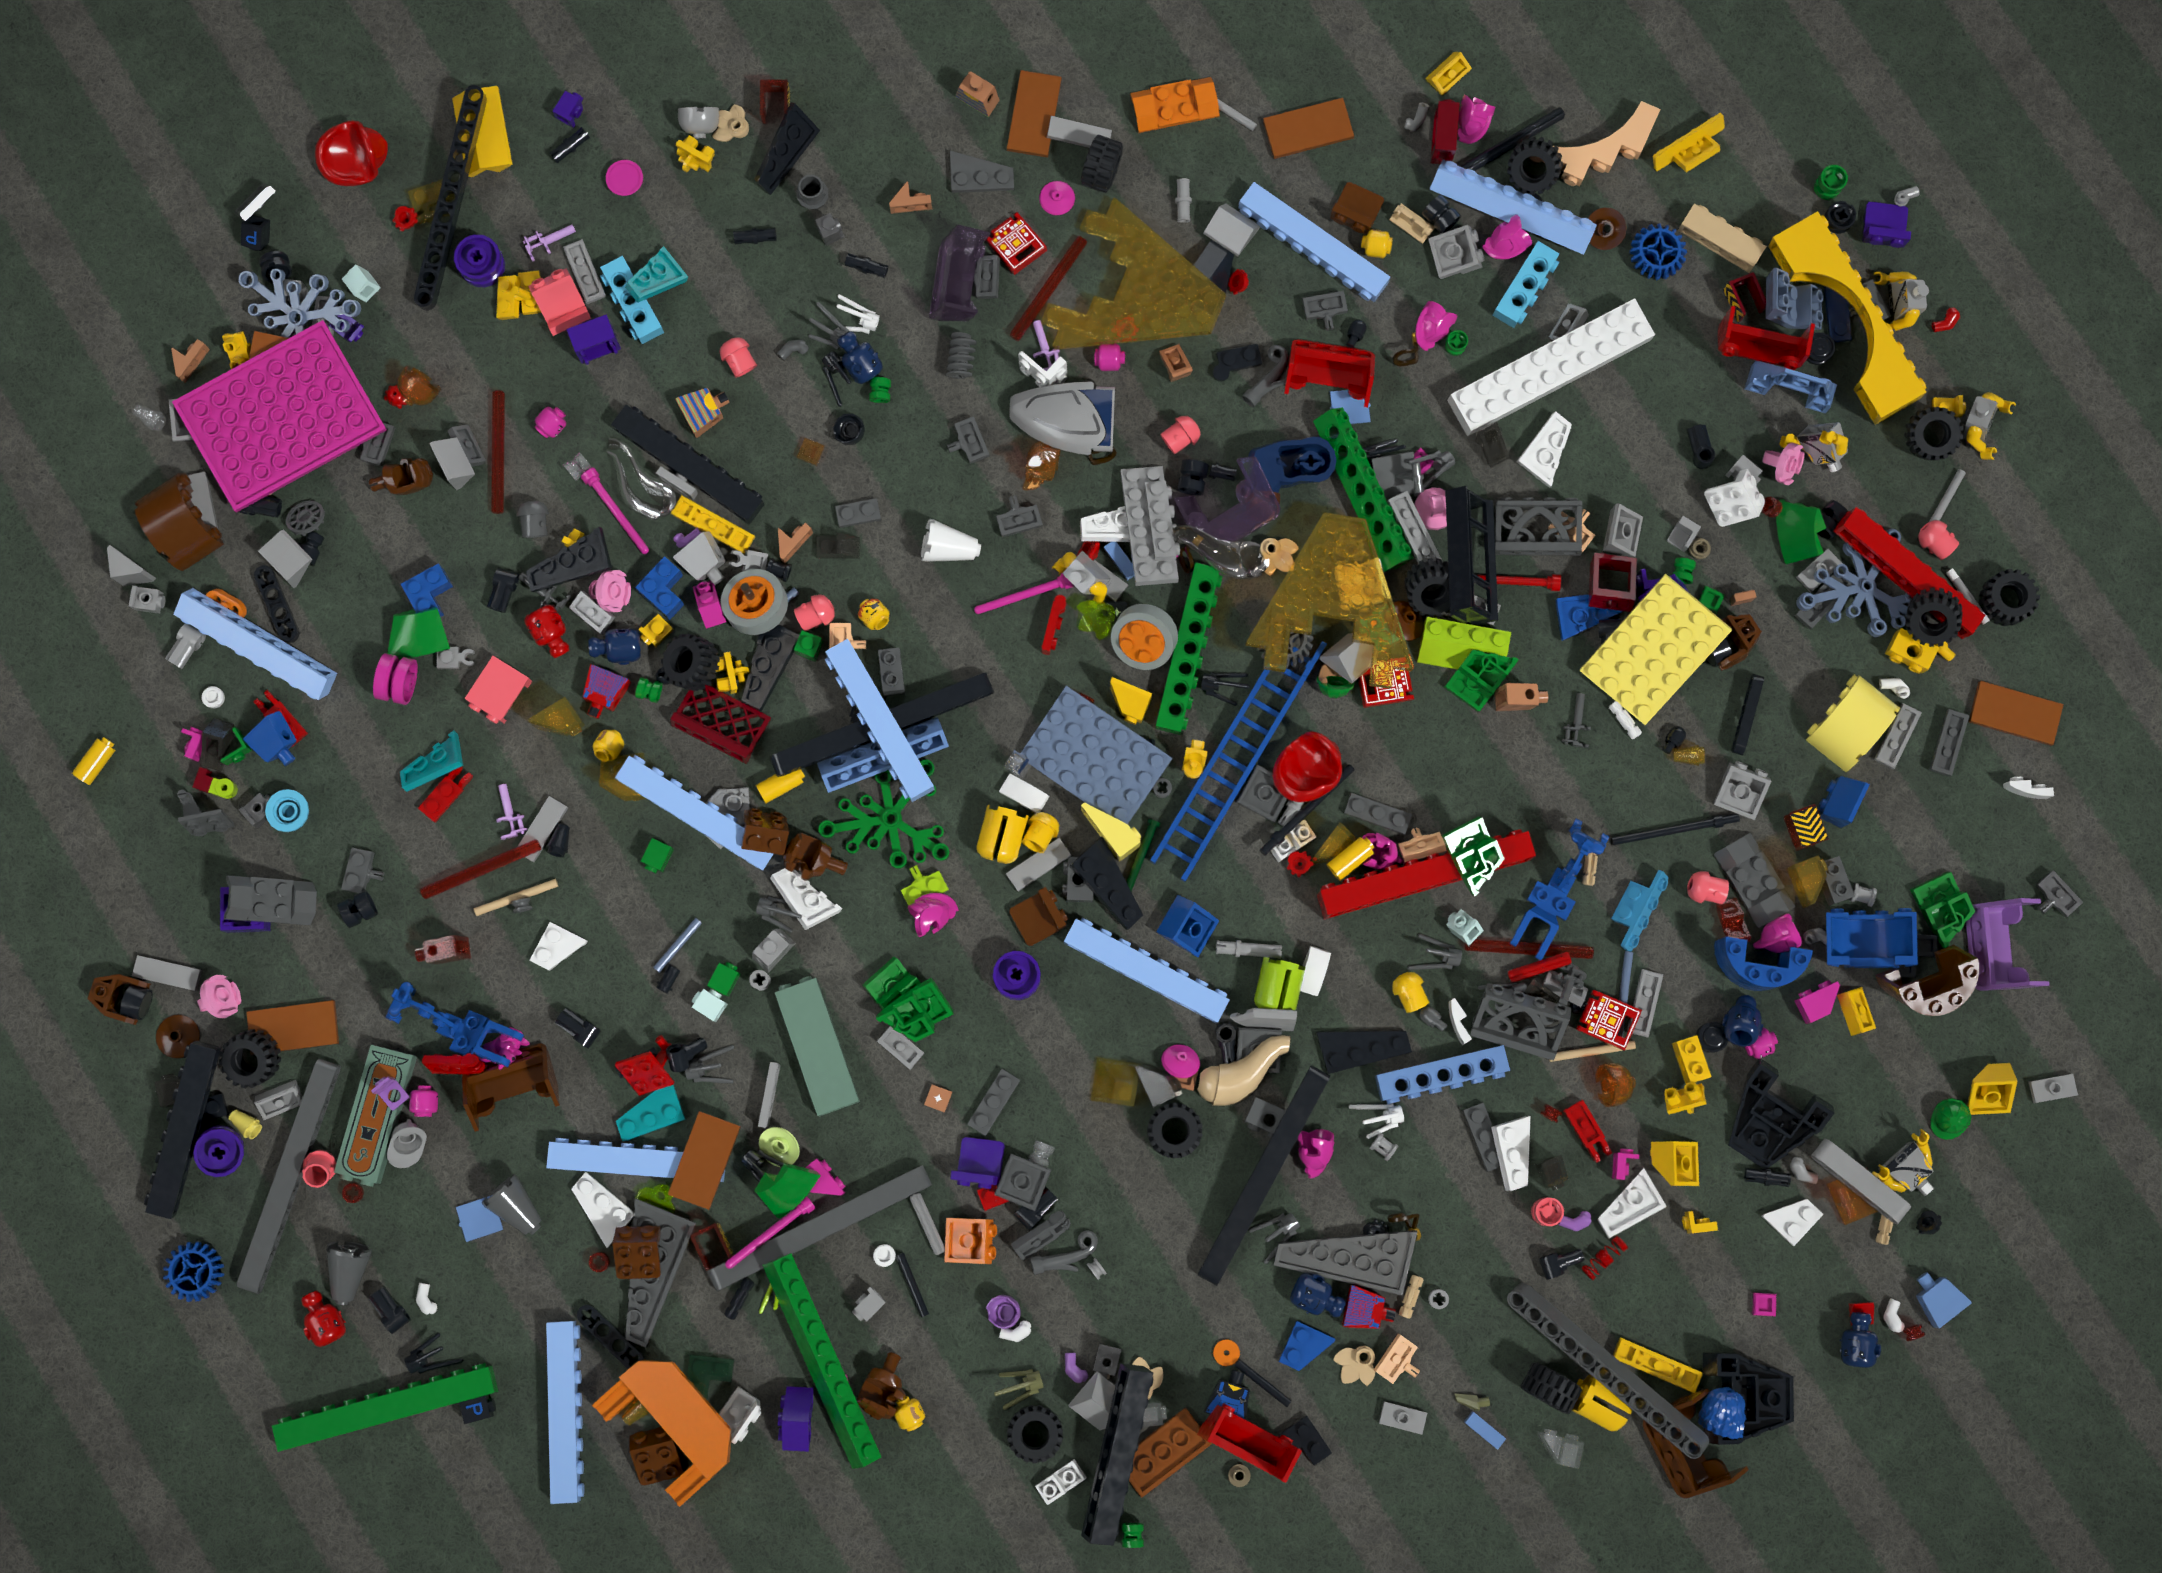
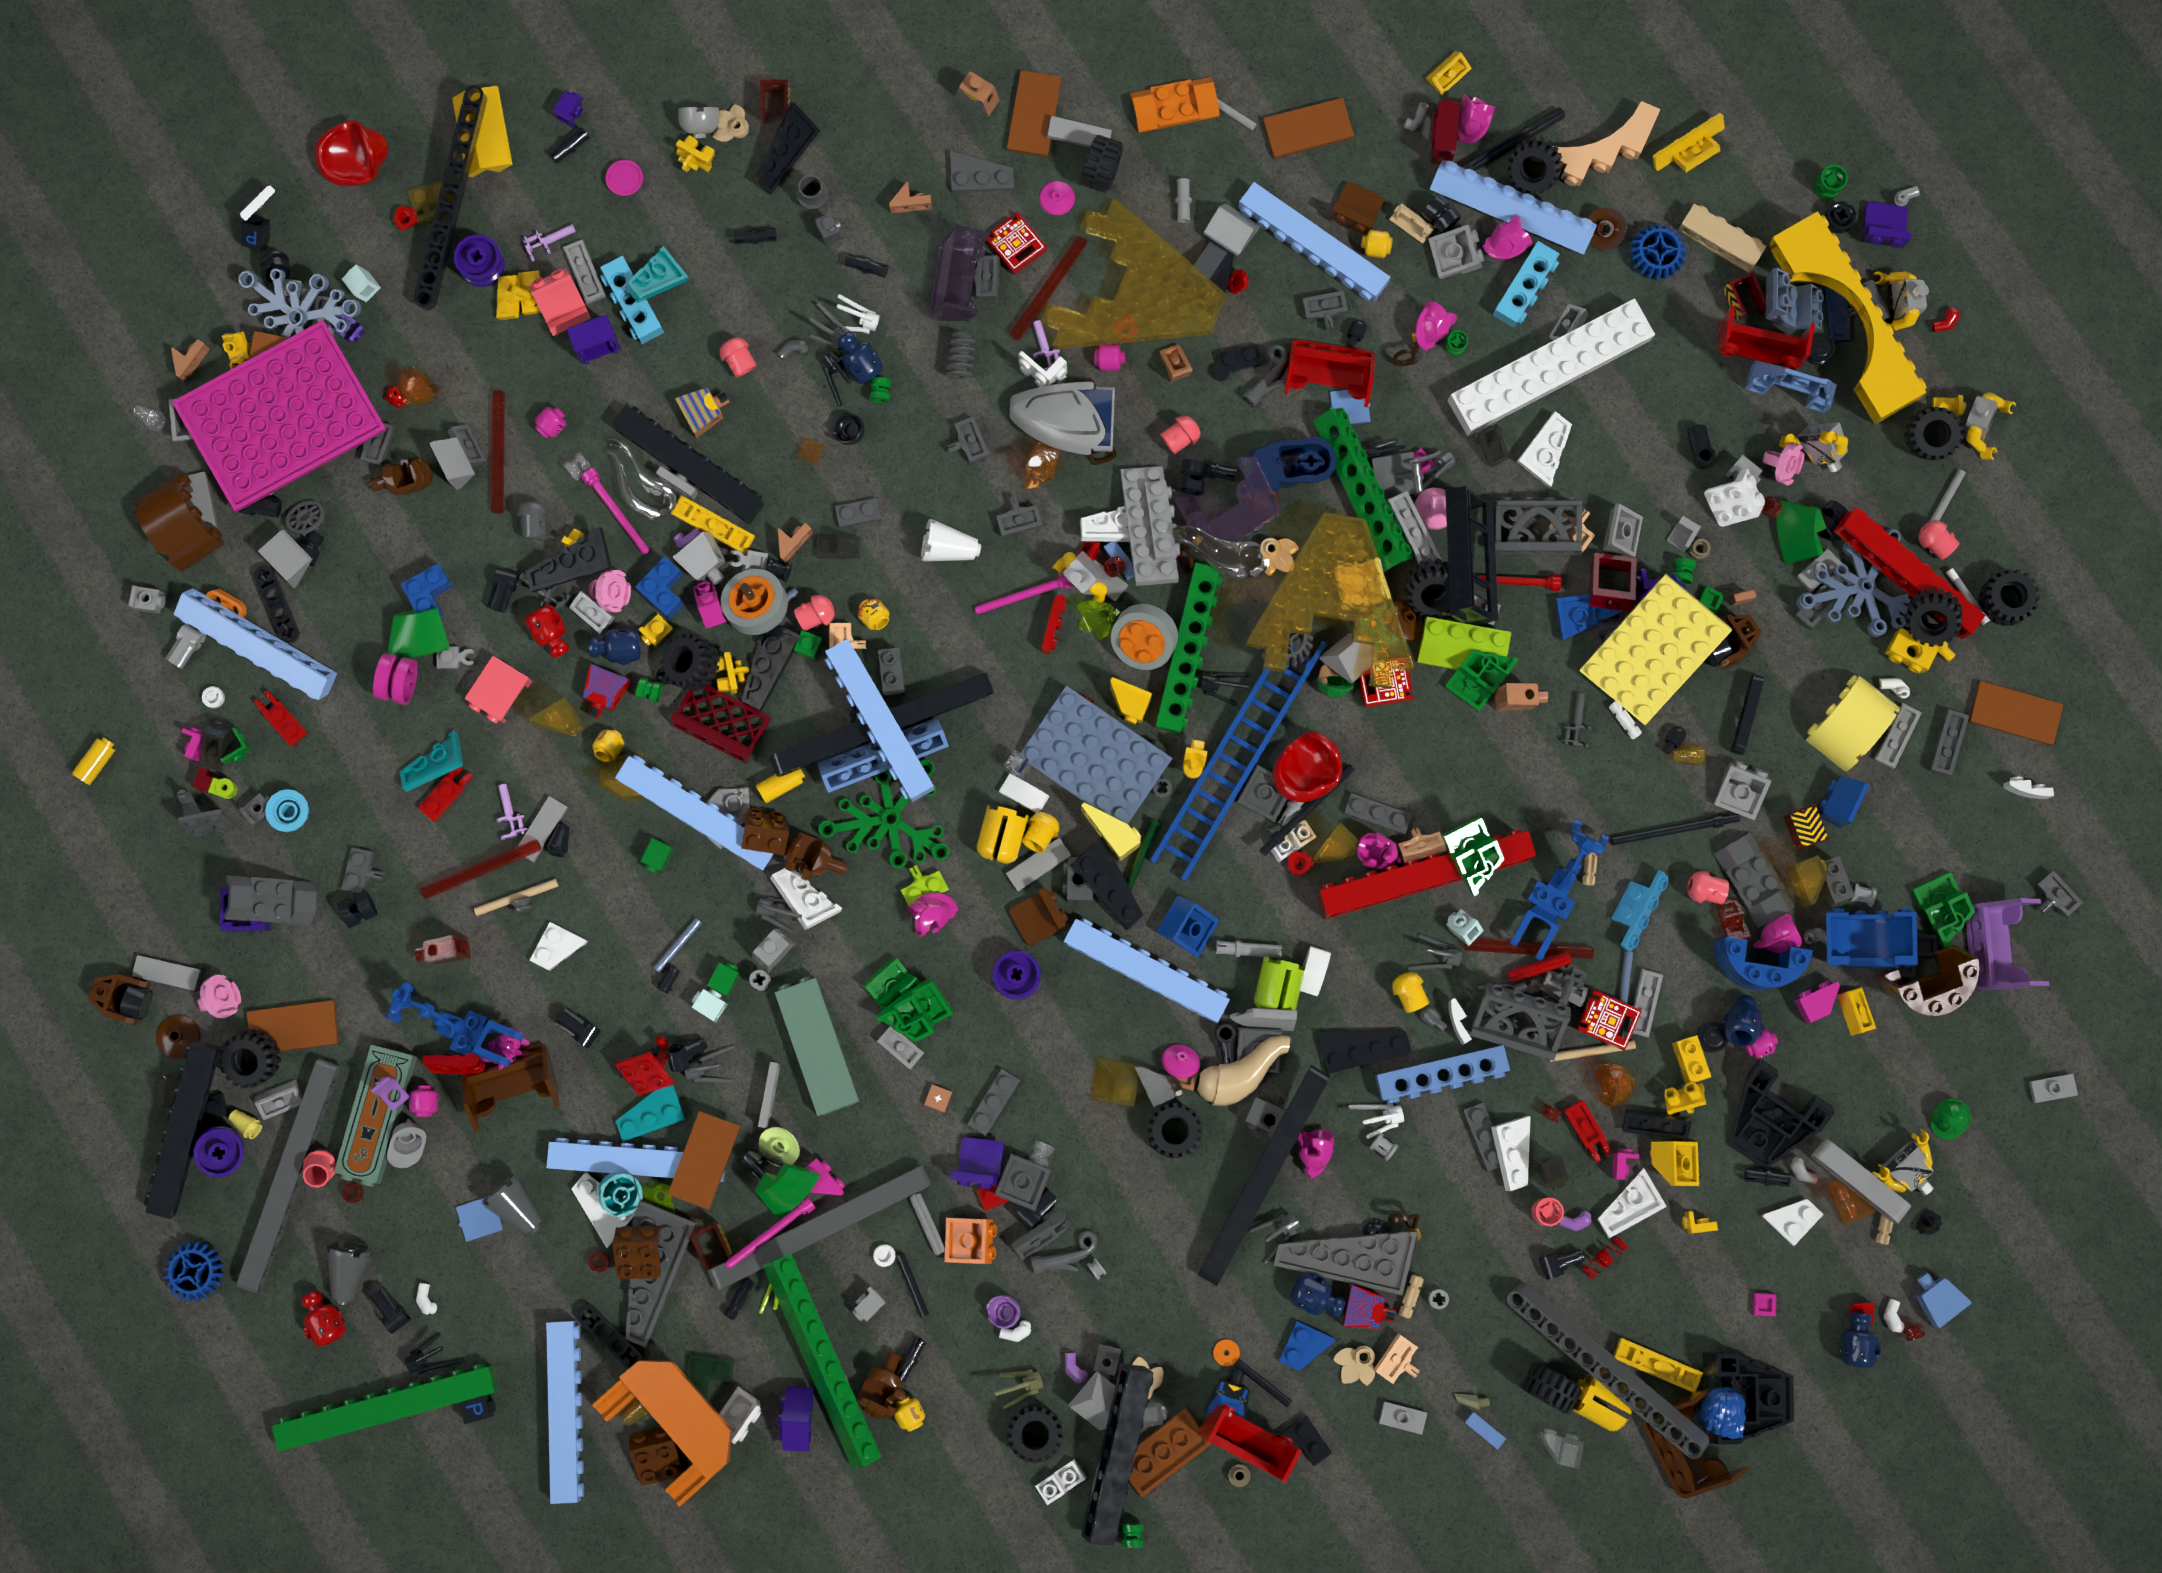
light grey slope [107,545,156,586] -> none
blue torso [243,711,296,766] -> none
yellow brick [1326,837,1374,881] -> none
yellow slope [1967,1063,2017,1115] -> none
none -> teal cylinder [597,1172,643,1217]
none -> black pin [894,1336,927,1382]
none -> clear red bush [1104,556,1126,577]
none -> black plate [1622,1109,1692,1140]

